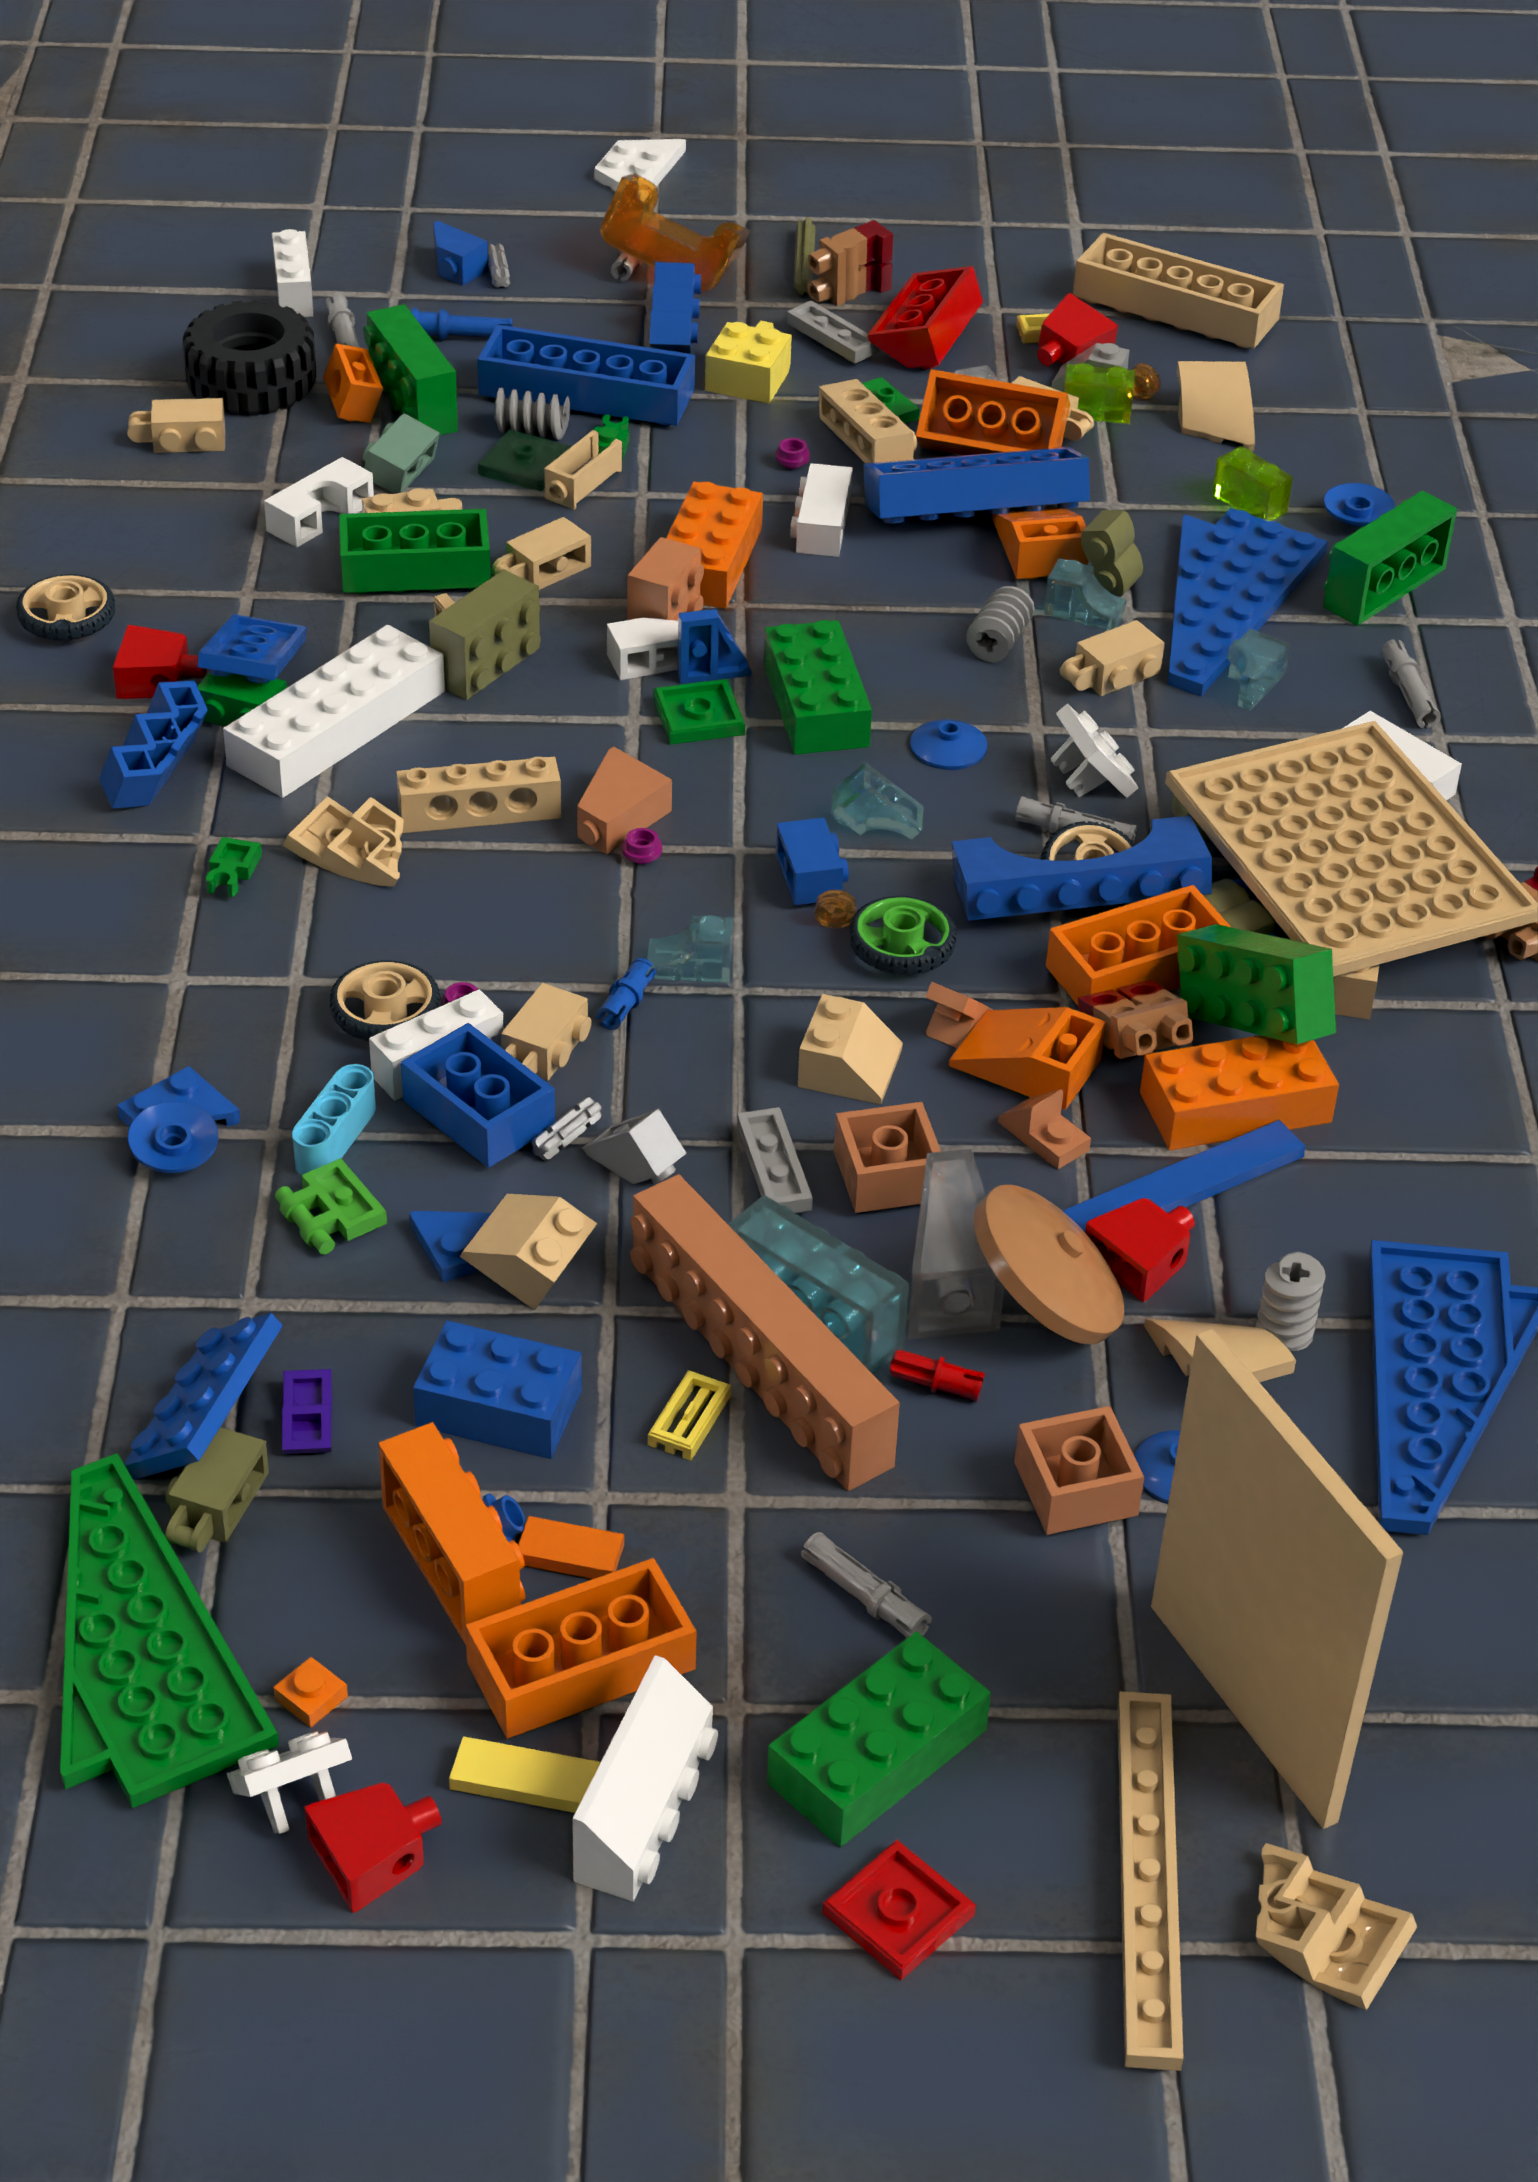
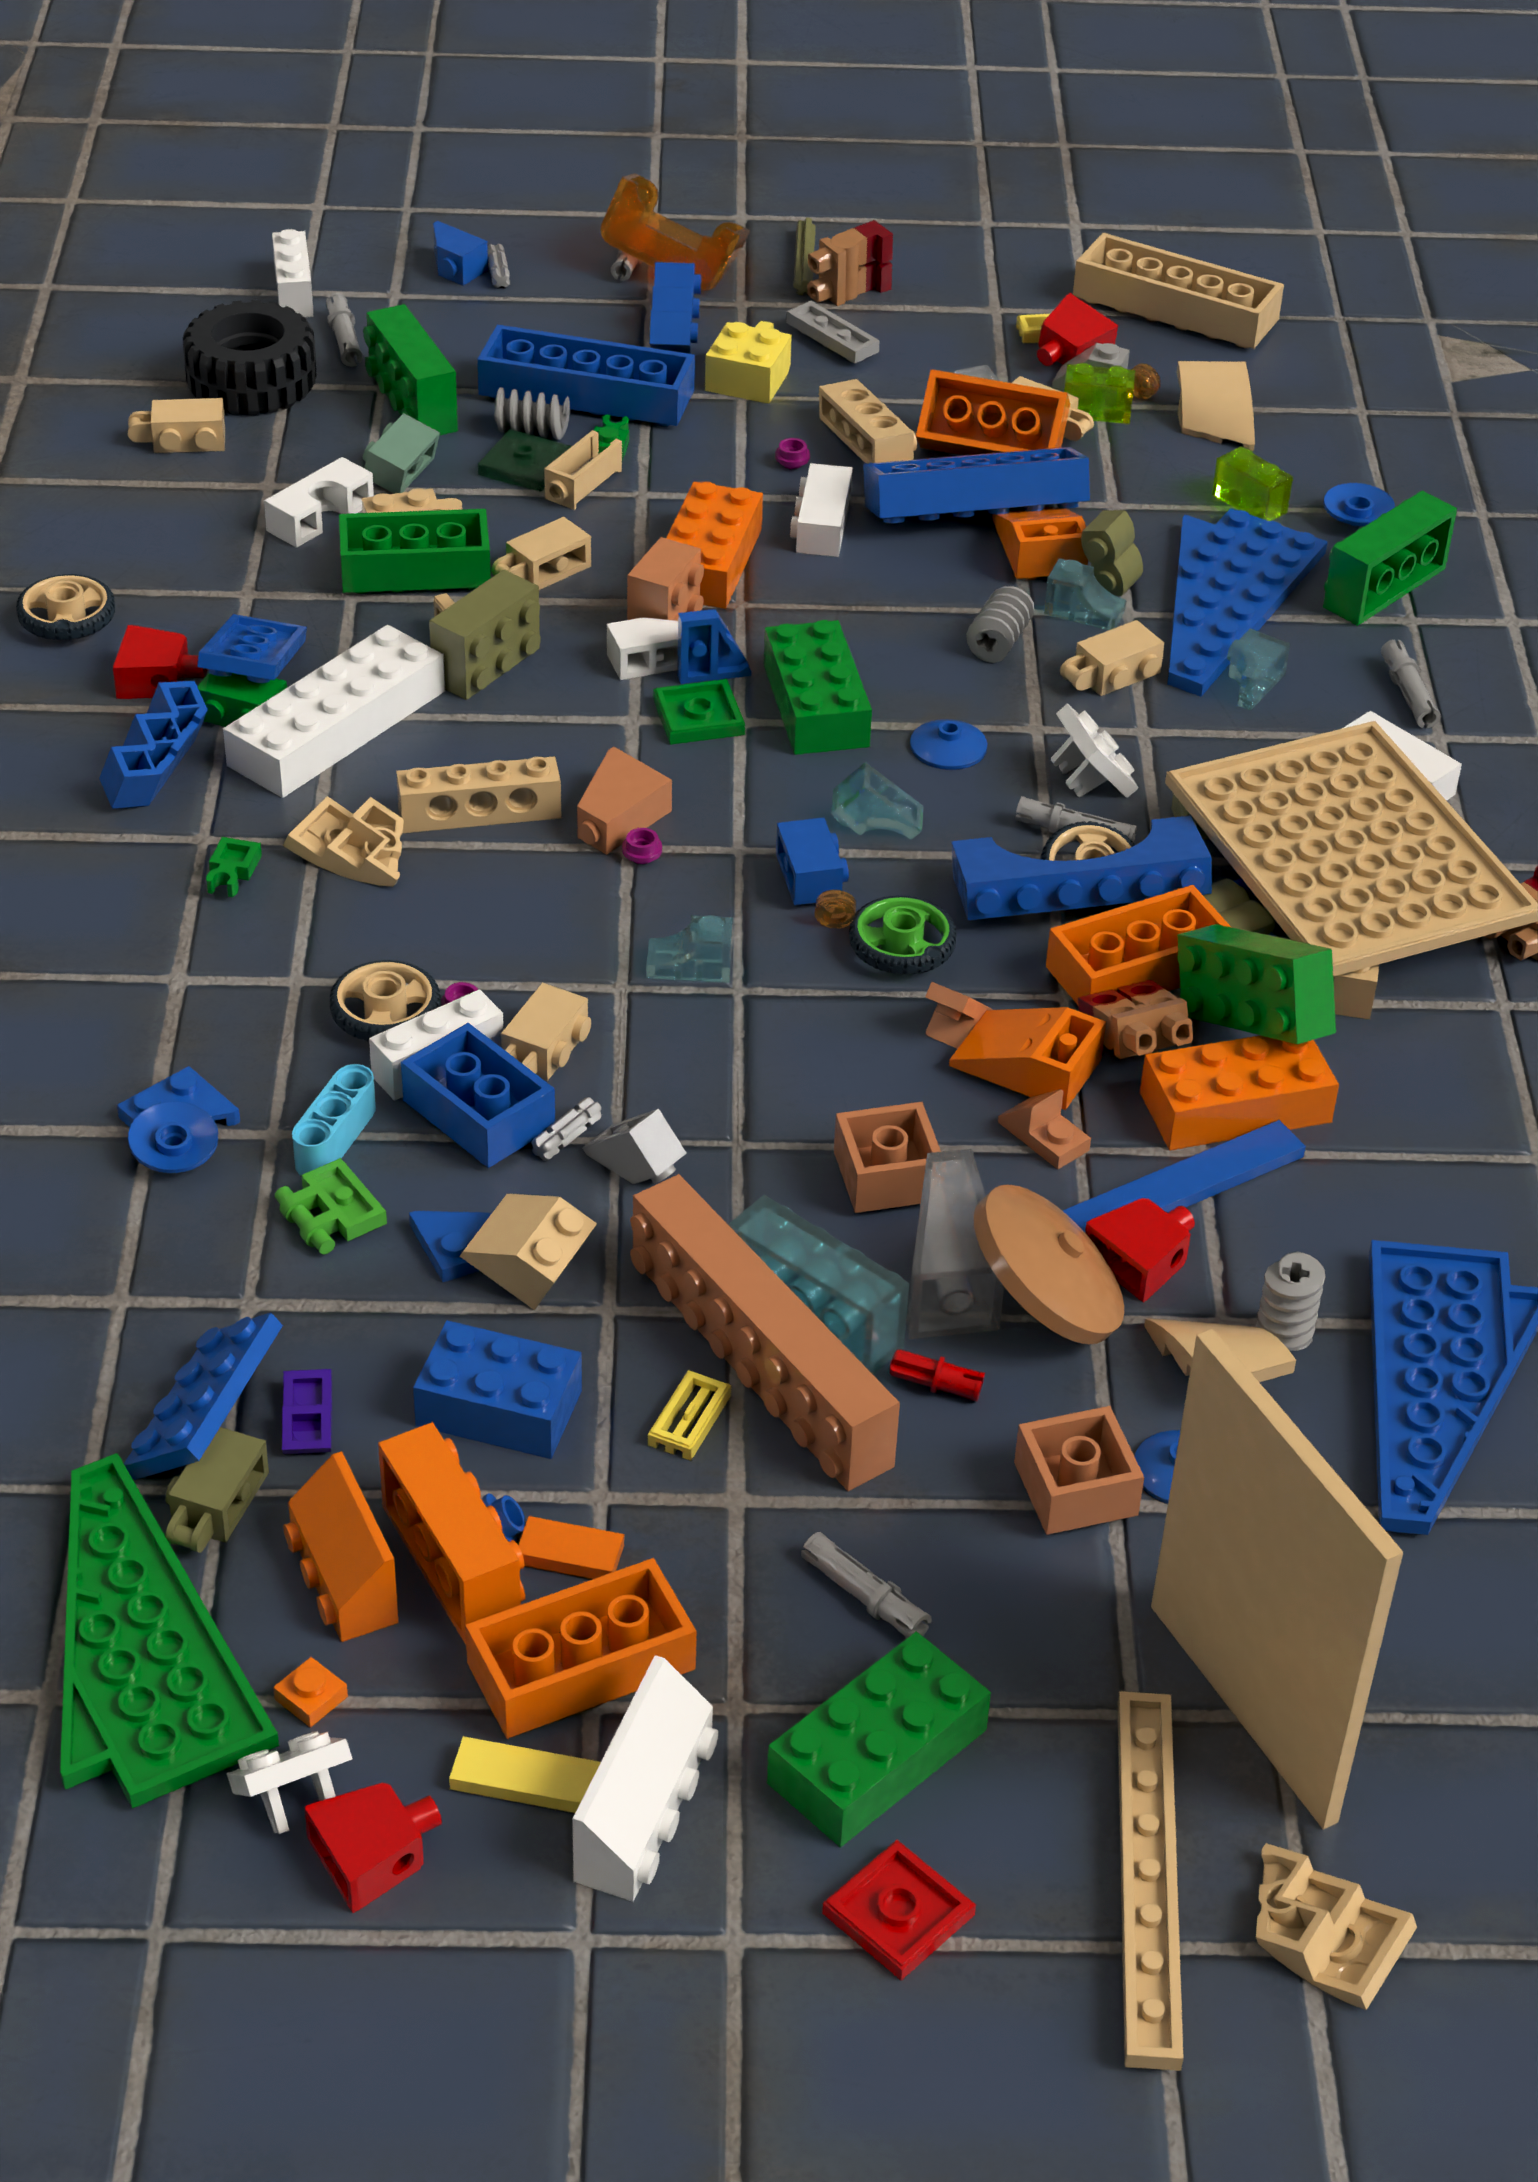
orange brick [323,343,383,423] -> none
blue pin [411,307,513,340] -> none
white wing [594,139,686,205] -> none
blue pin [596,958,656,1030] -> none
light grey plate [737,1107,813,1217] -> none
tan slope [798,994,903,1105] -> none
green plate [862,377,920,424] -> none
red slope [867,266,983,369] -> none
none -> orange slope [283,1451,399,1642]

